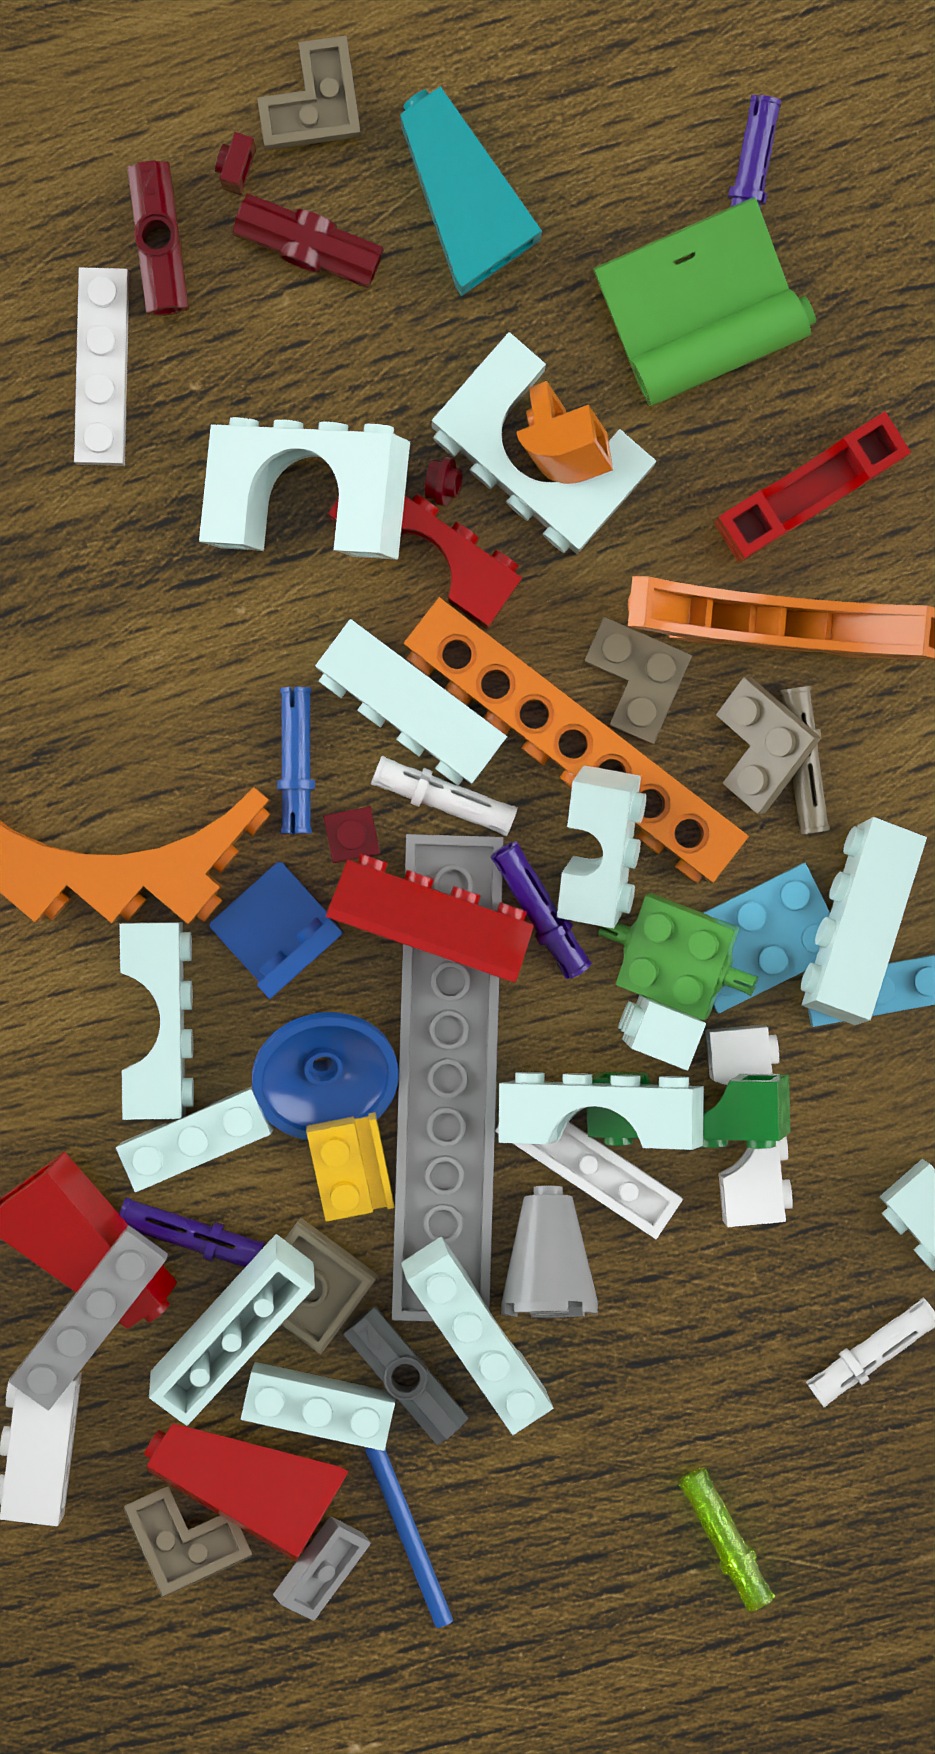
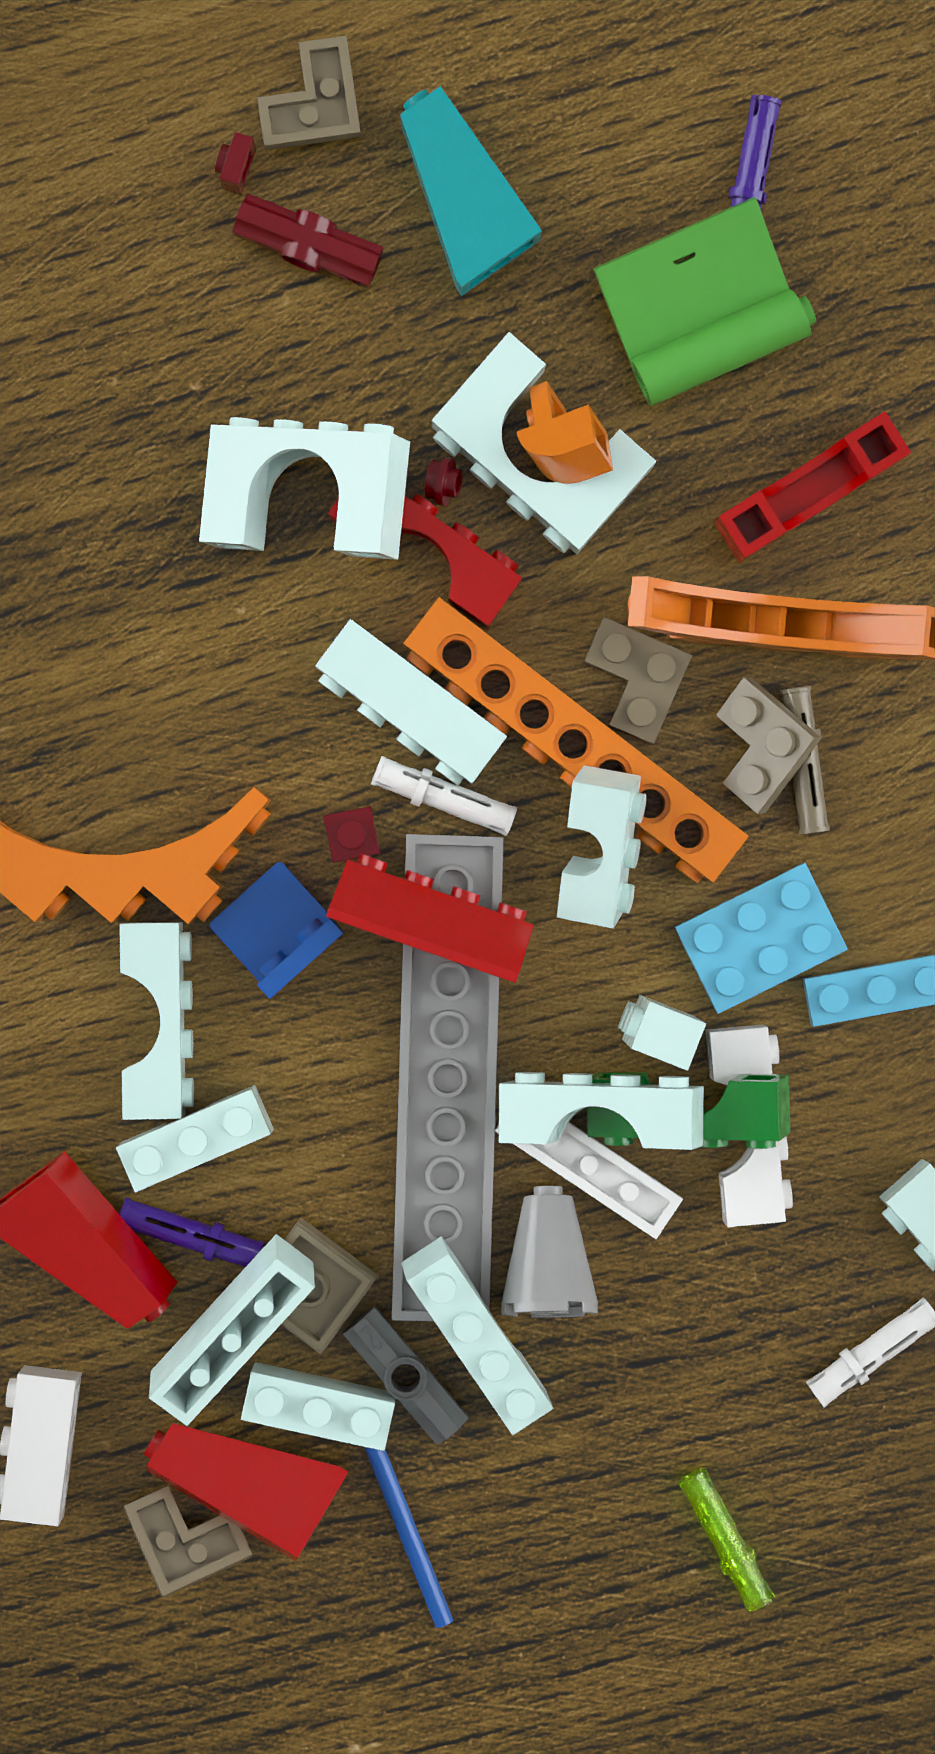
light grey plate [9,1225,168,1411] -> none
white plate [74,267,129,466] -> none
dark red piece [127,160,189,316] -> none
blue dish [252,1012,399,1140] -> none
light grey plate [273,1516,371,1621] -> none
blue pin [277,687,315,834] -> none
yellow plate [306,1112,395,1222] -> none
dark purple pin [490,841,592,979] -> none
bright green plate [598,893,758,1020] -> none
light aqua brick [801,817,927,1025] -> none

